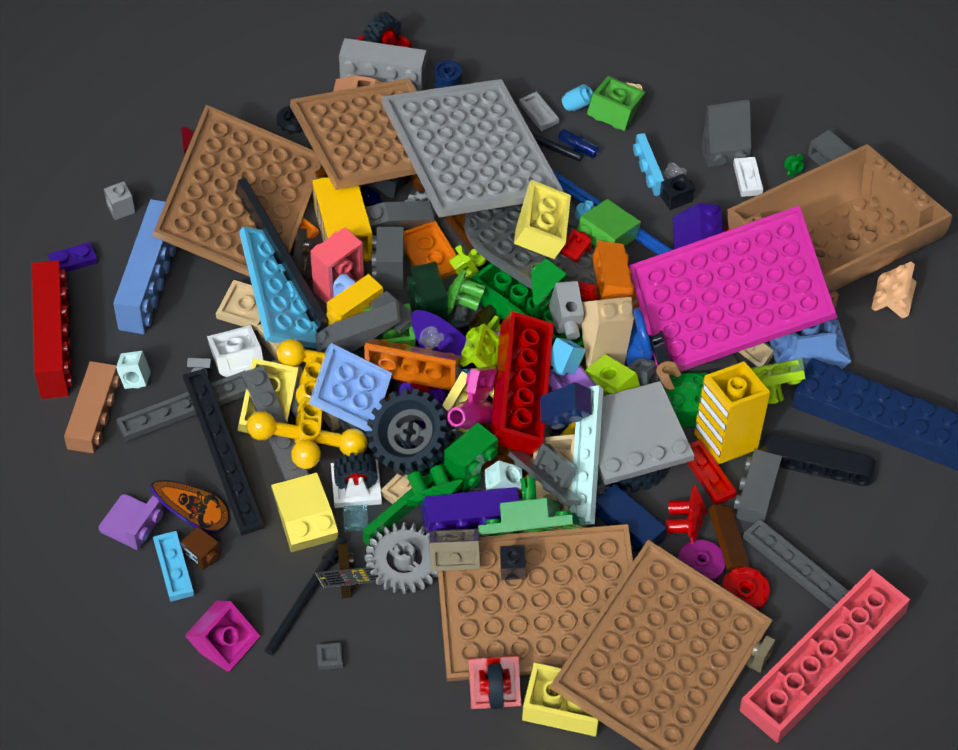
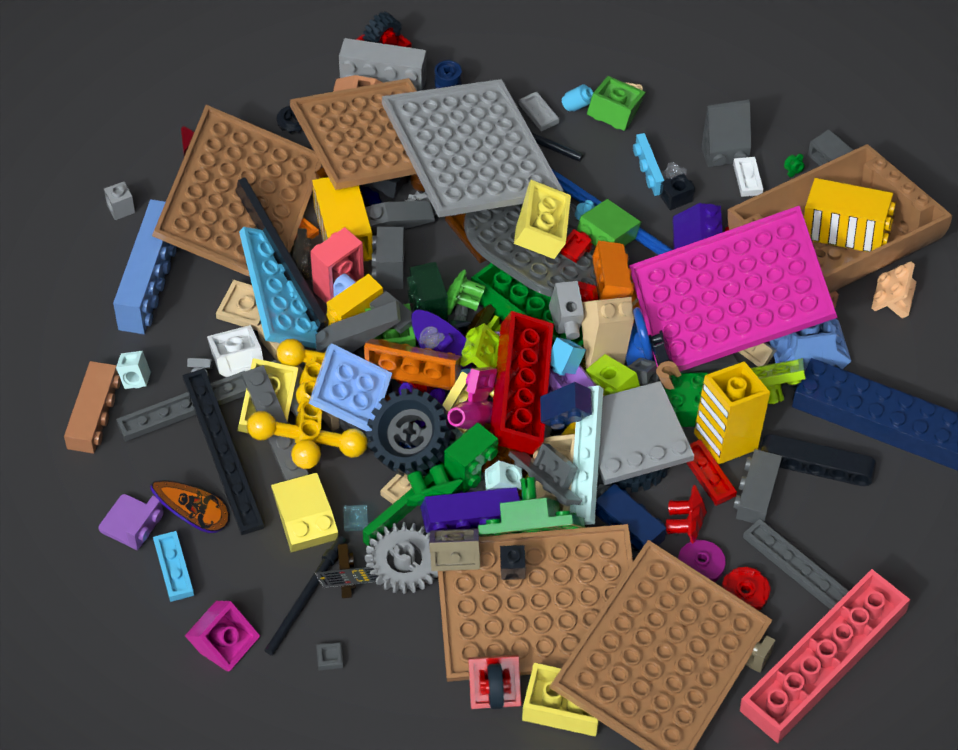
red brick [32,260,73,399] -> none
dark purple plate [48,242,97,272] -> none
reddish brown brick [181,526,220,570] -> none
plate [331,453,382,508] -> none
orange tile [404,220,457,286] -> none
lime hips [449,245,486,280] -> none
green slope [531,258,567,315] -> none
clear blue axle [558,129,599,159] -> none
reddish brown tile [708,504,750,570] -> none
none -> yellow brick [804,178,896,252]

